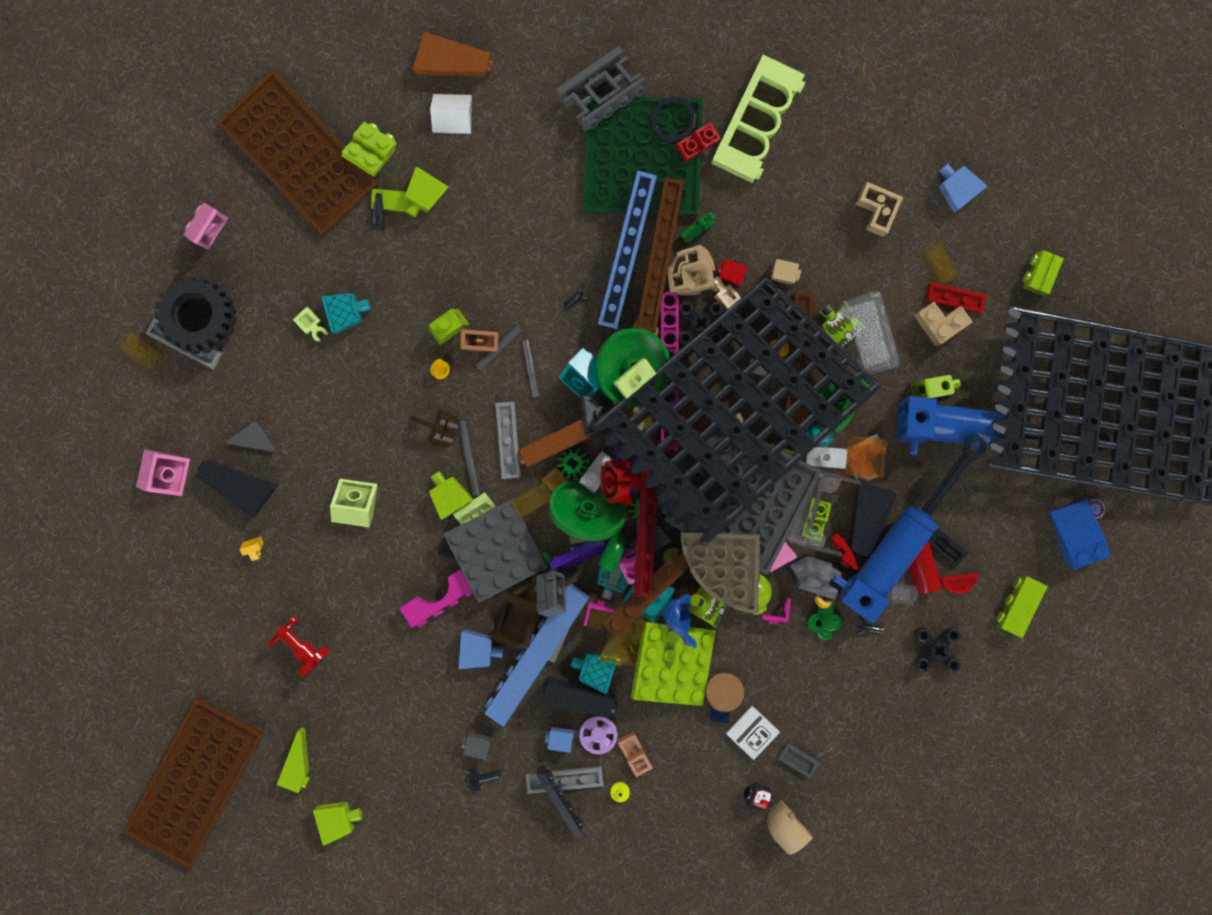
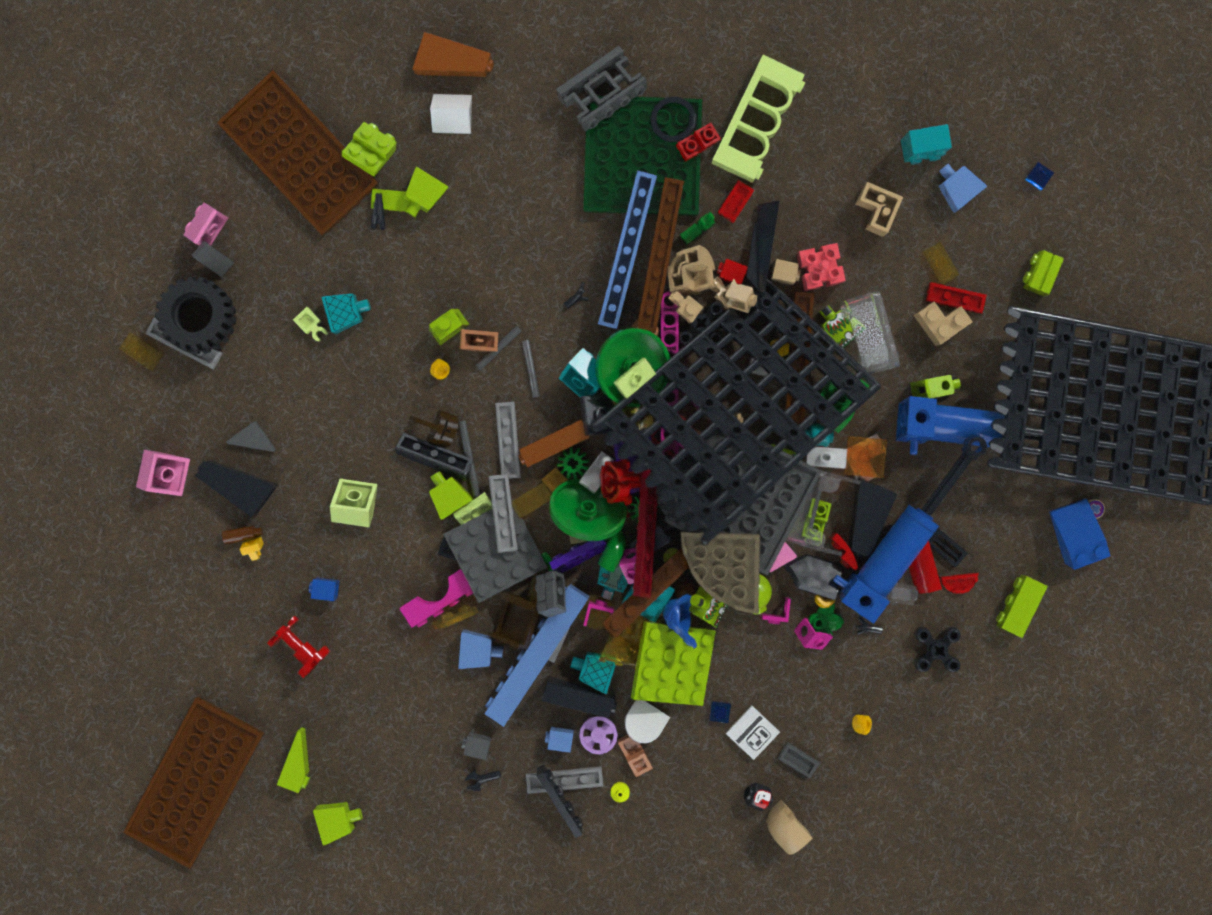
medium nougat tile [706,673,744,712] -> none
none -> dark grey tile [192,241,234,277]
none -> reddish brown cylinder [222,526,263,544]
none -> blue brick [309,578,340,601]
none -> black slope [395,433,474,481]
none -> clear yellow wing [431,604,479,629]
none -> light grey tile [488,474,517,553]
none -> white tile [625,700,670,743]
none -> tan plate [668,291,703,323]
none -> red plate [717,180,754,223]
none -> tan window [725,279,757,313]
none -> black wedge [746,200,780,298]
none -> dark pink bracket [794,618,833,650]
none -> coral brick [796,243,846,292]
none -> yellow tile [852,715,872,735]
none -> teal brick [901,124,952,165]
none -> clear blue plate [1025,162,1054,190]

